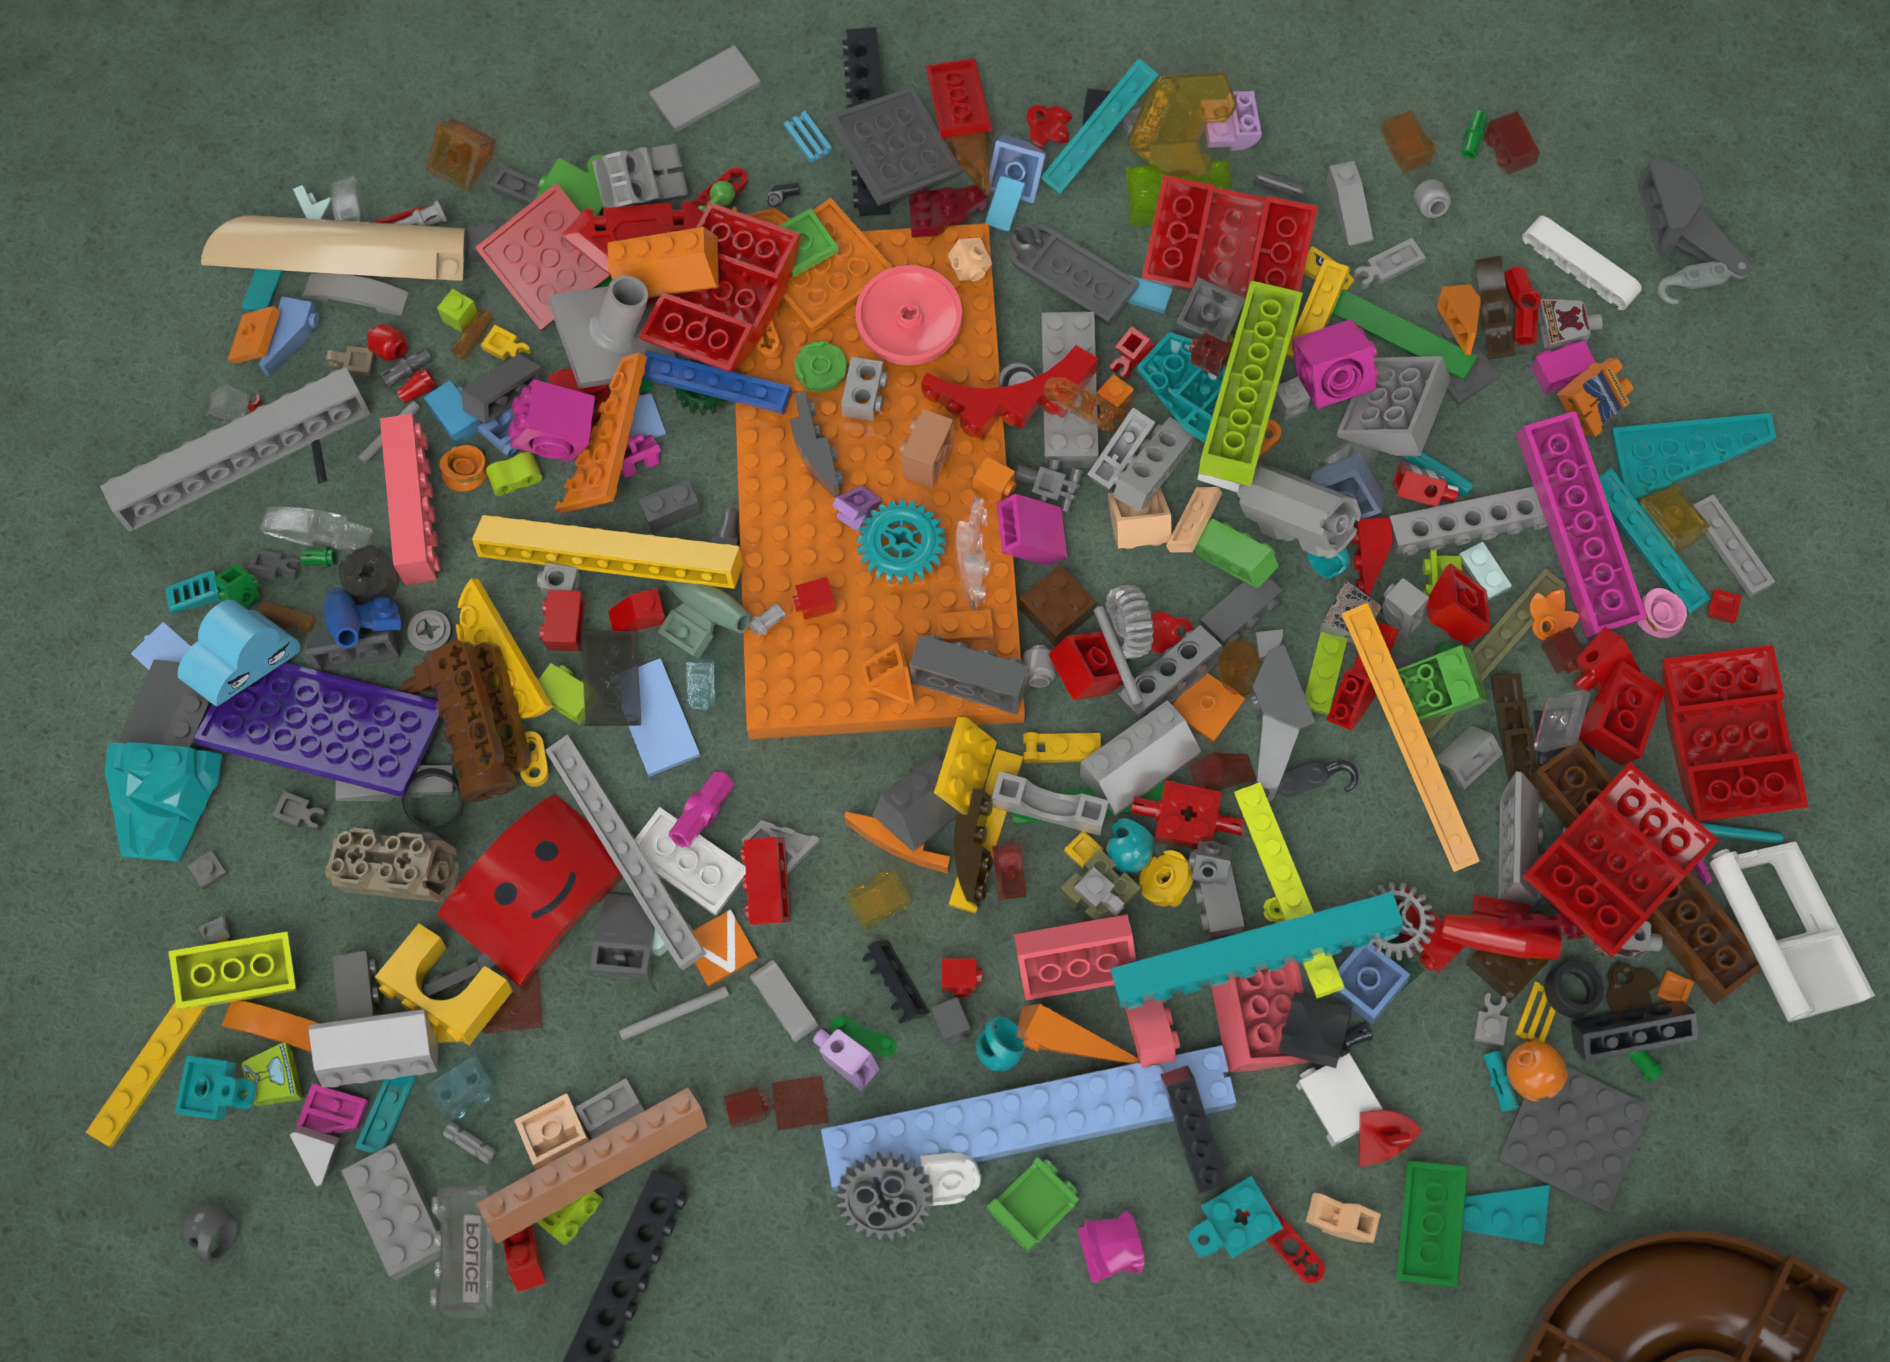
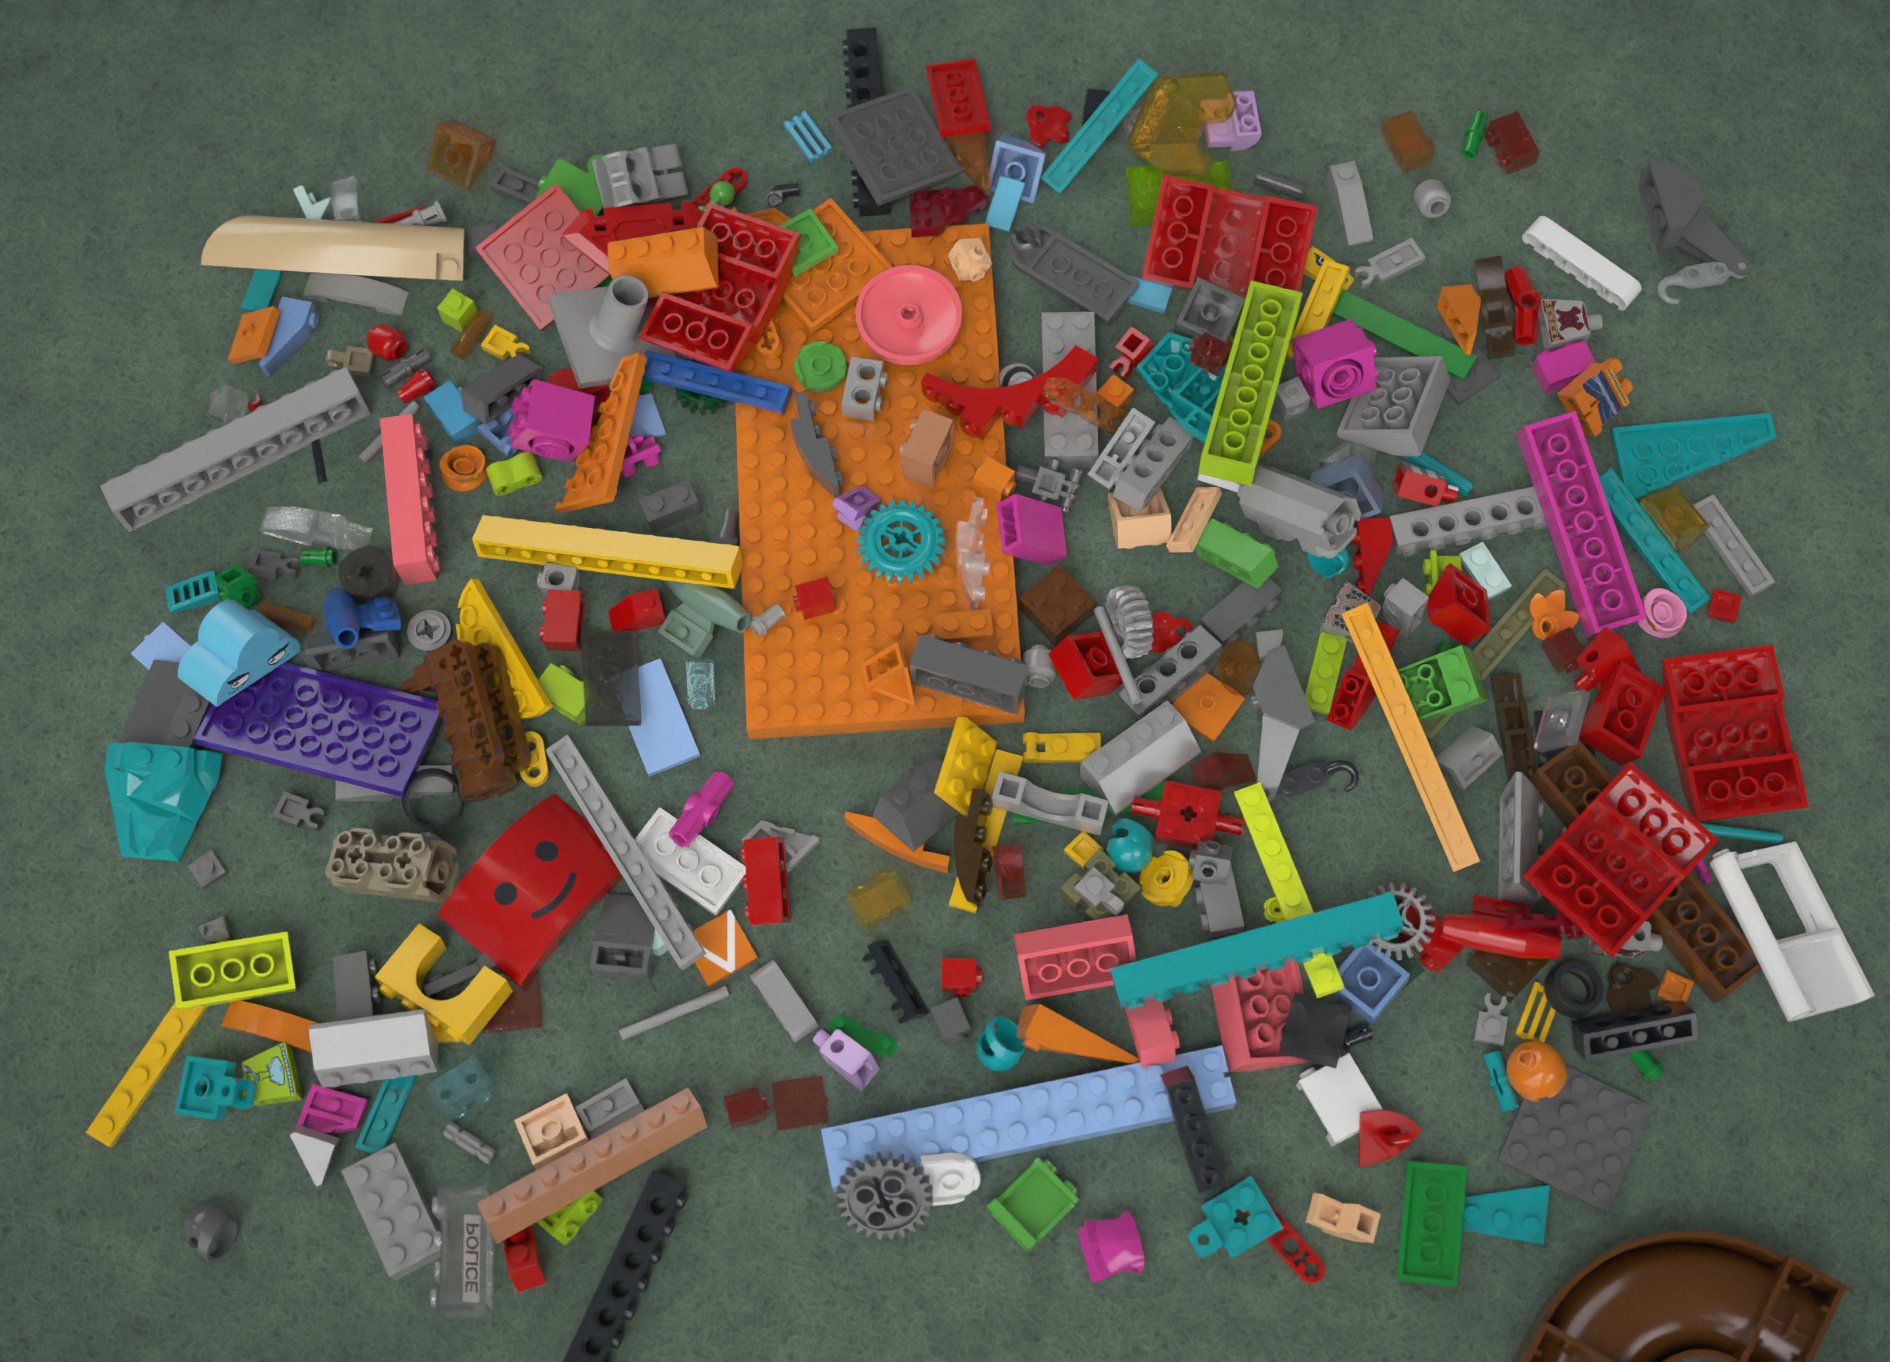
light grey tile [649,45,761,133] -> none

